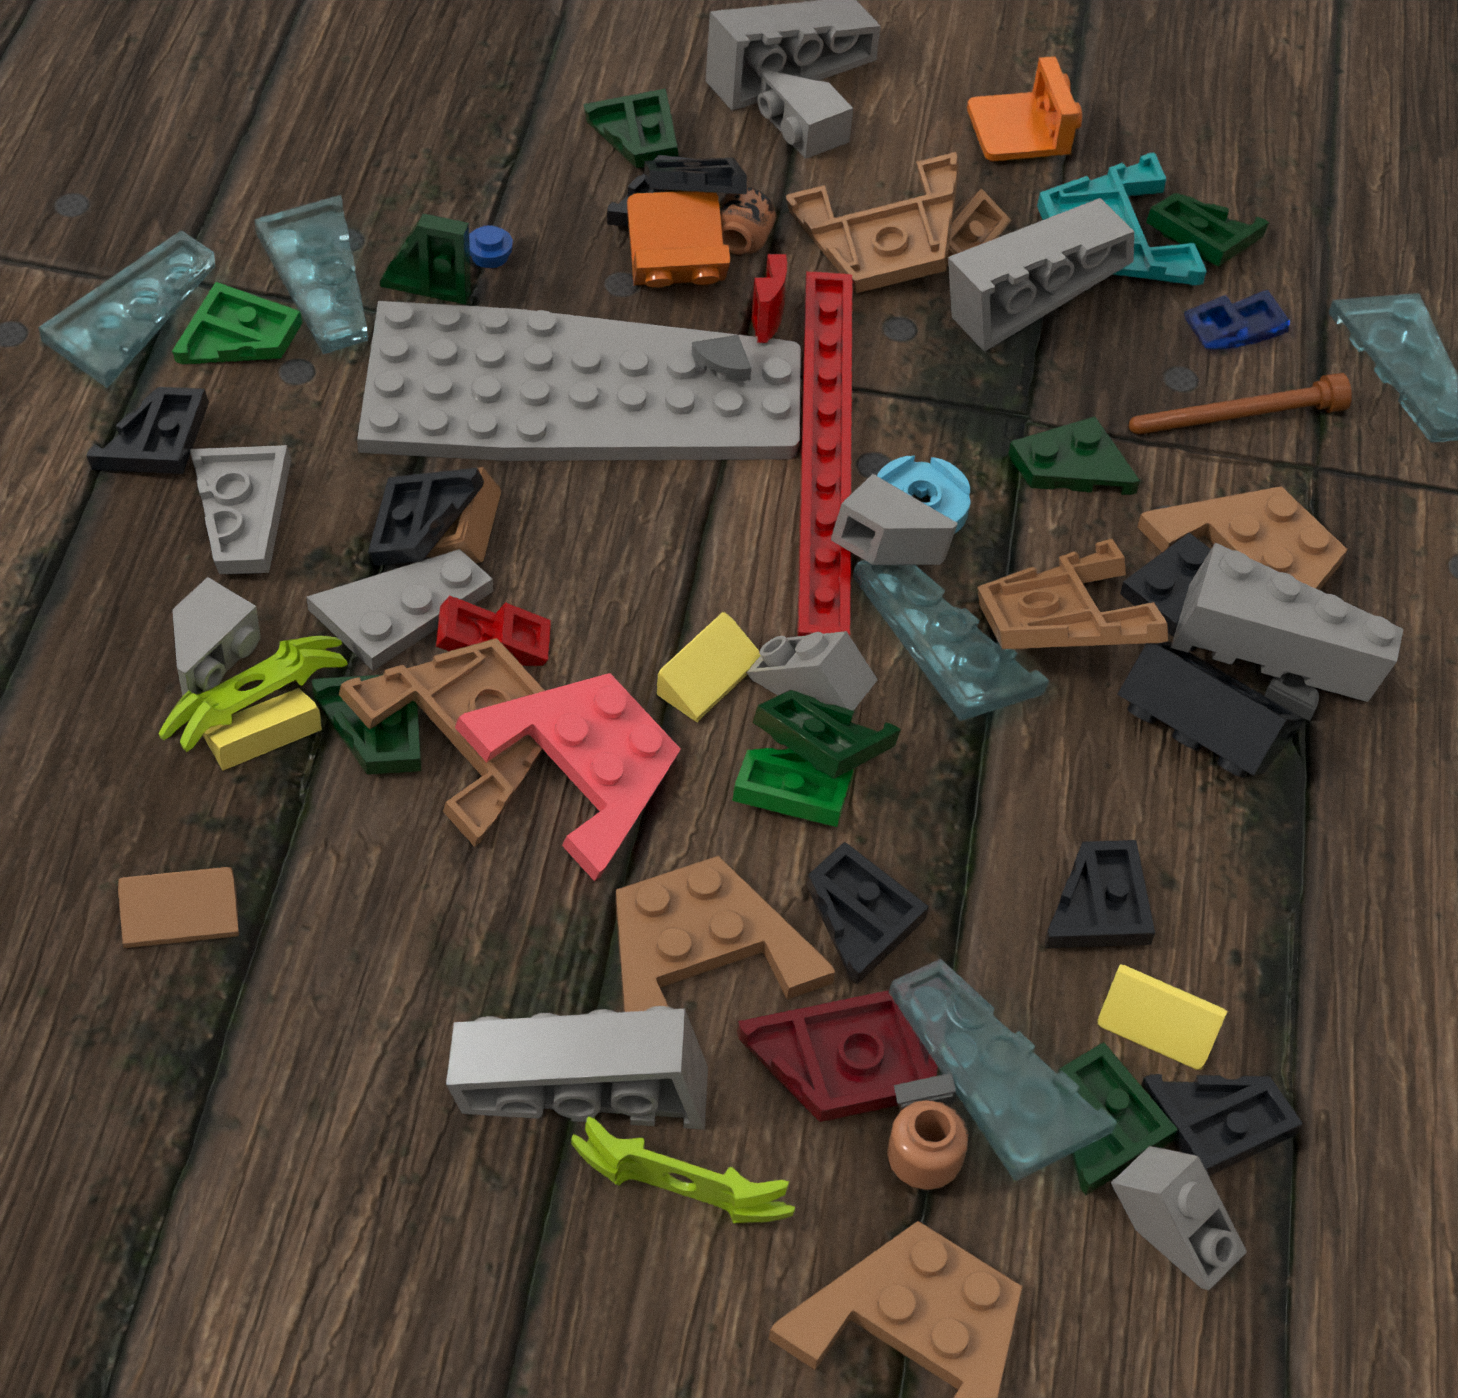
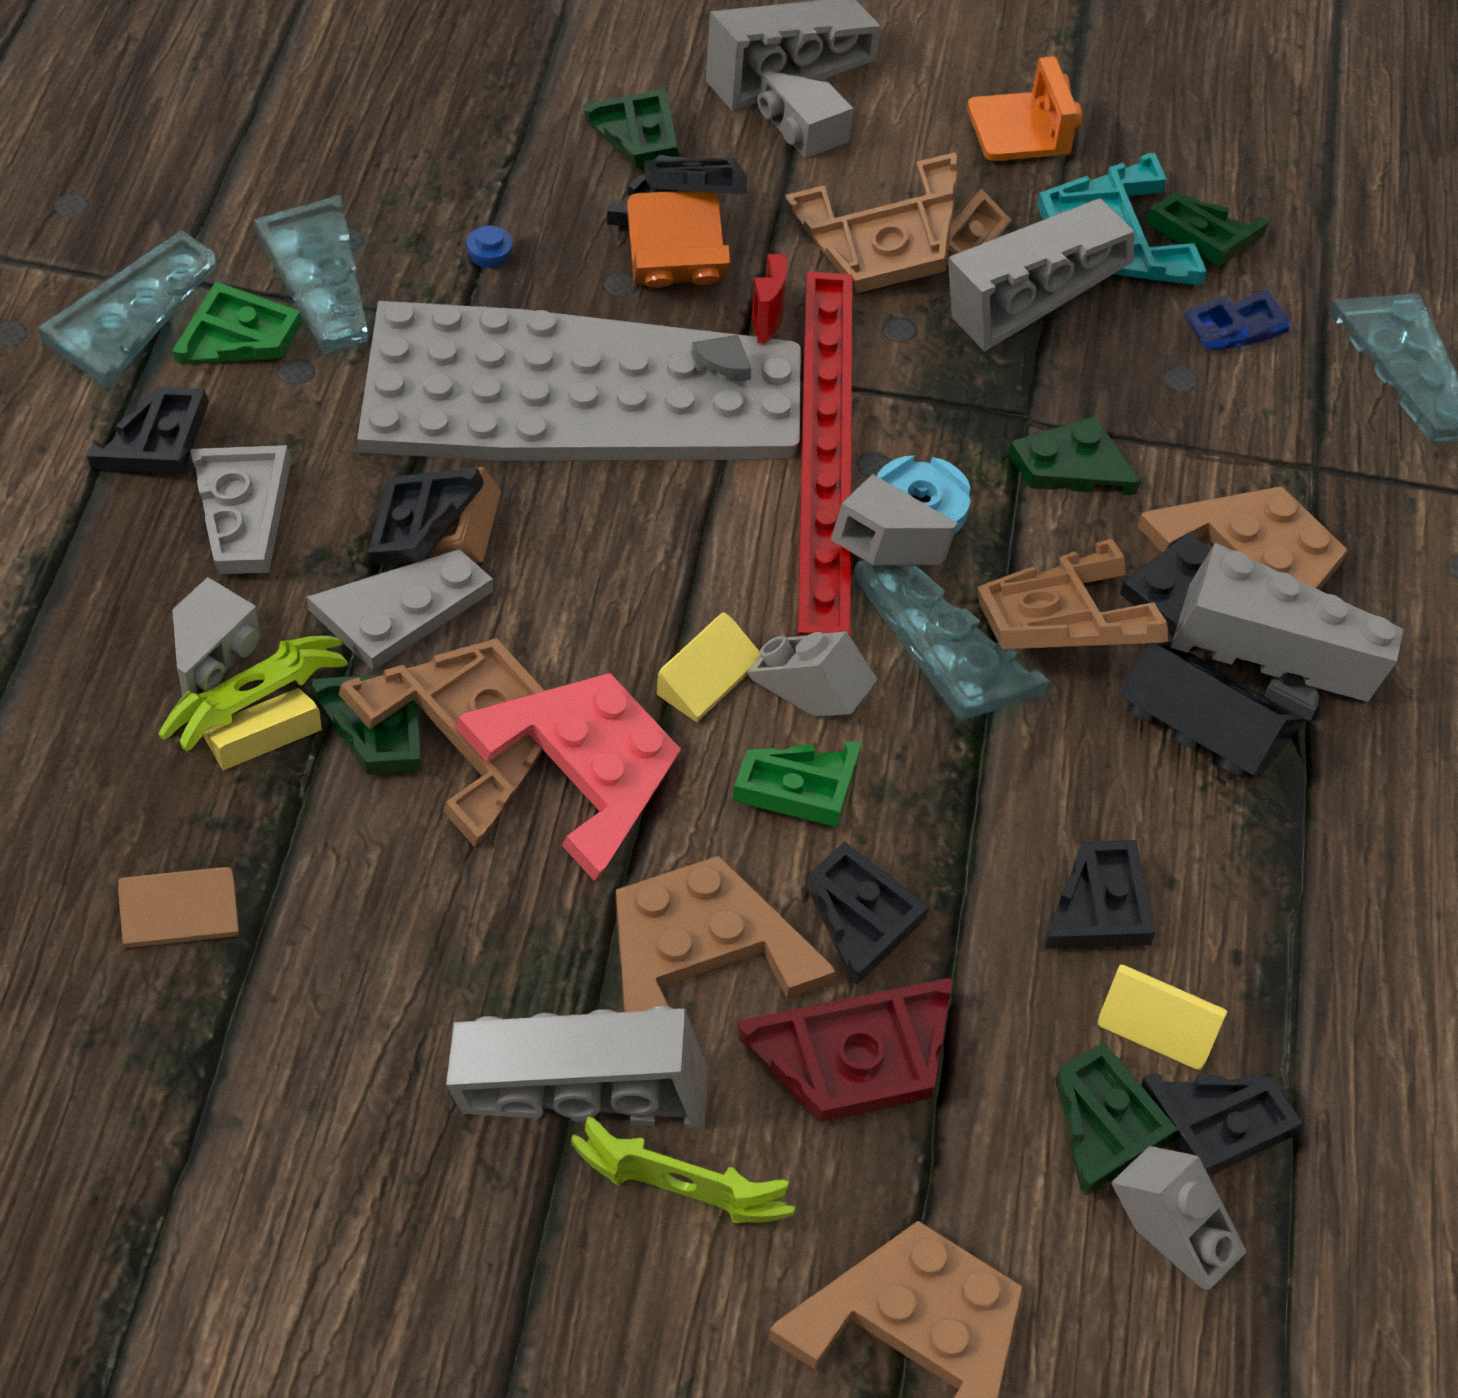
dark green wing [380,213,471,305] -> none
red slope [436,595,551,666] -> none
nougat head [719,187,776,255] -> none
dark green wing [752,689,901,779] -> none
nougat head [887,1100,969,1190] -> none
clear light blue wing [889,959,1118,1182] -> none
dark grey tile [894,1073,956,1111] -> none
dark orange piece [1129,372,1352,435] -> none

